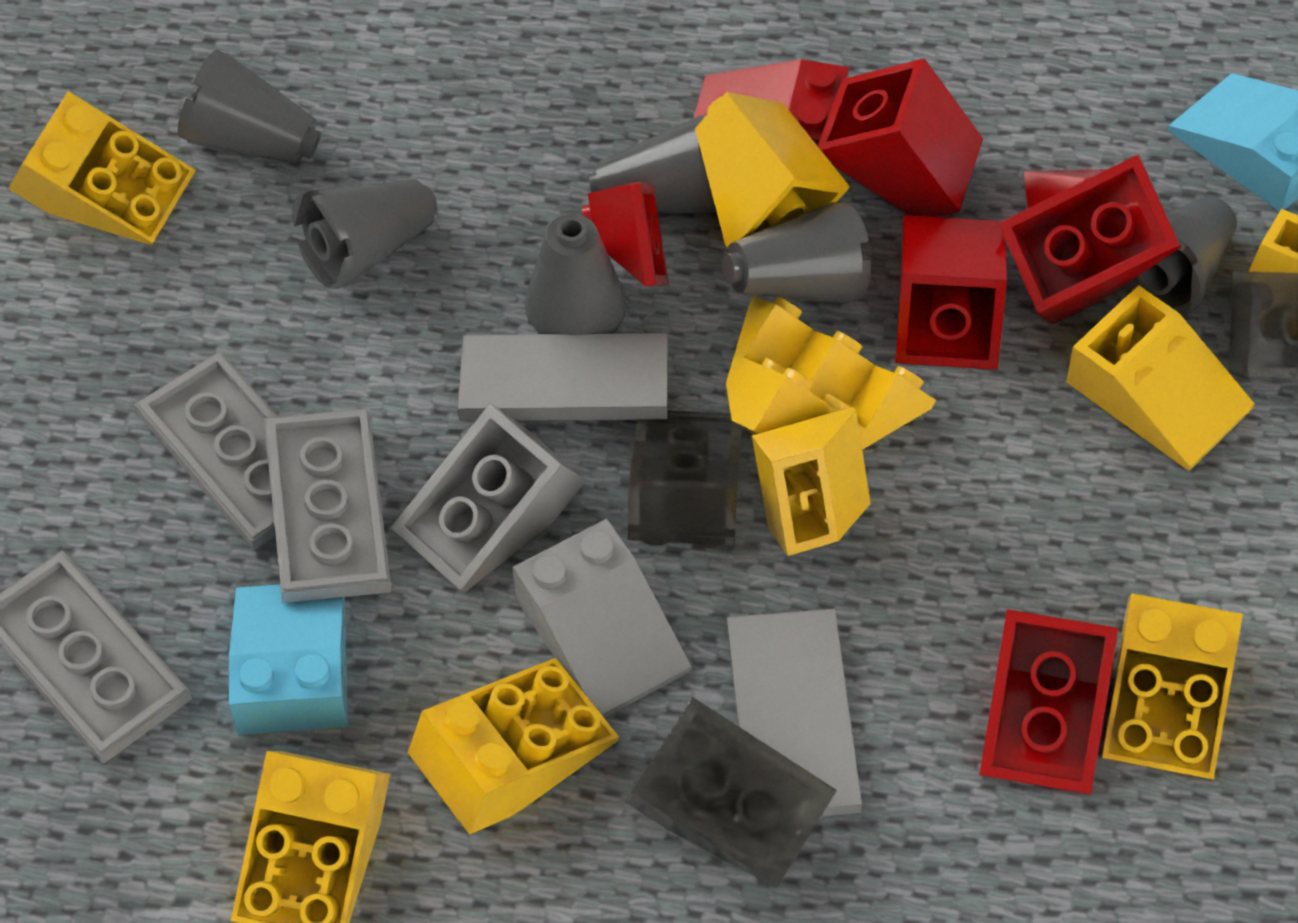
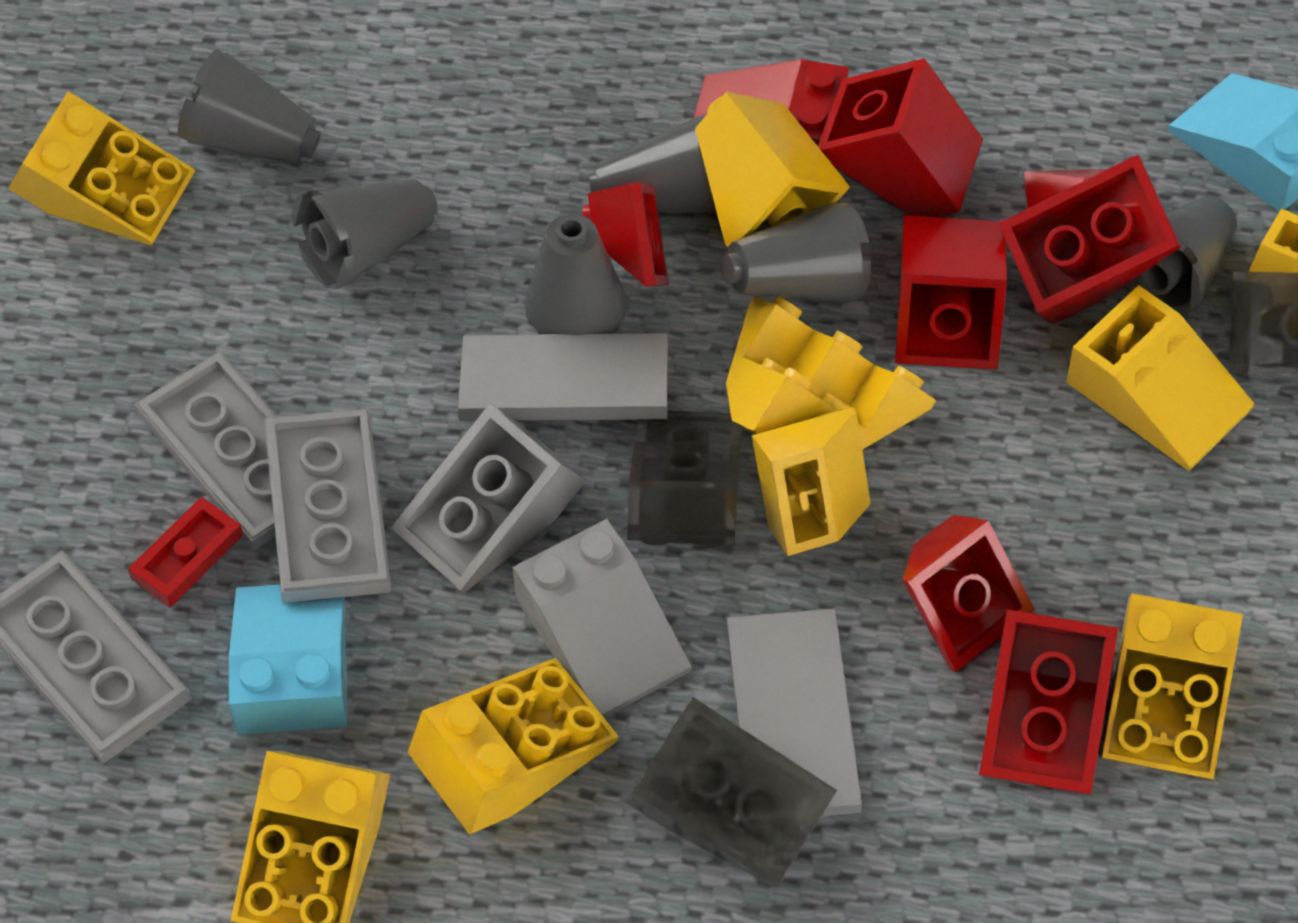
none -> red plate [128,497,243,608]
none -> red slope [902,515,1035,672]

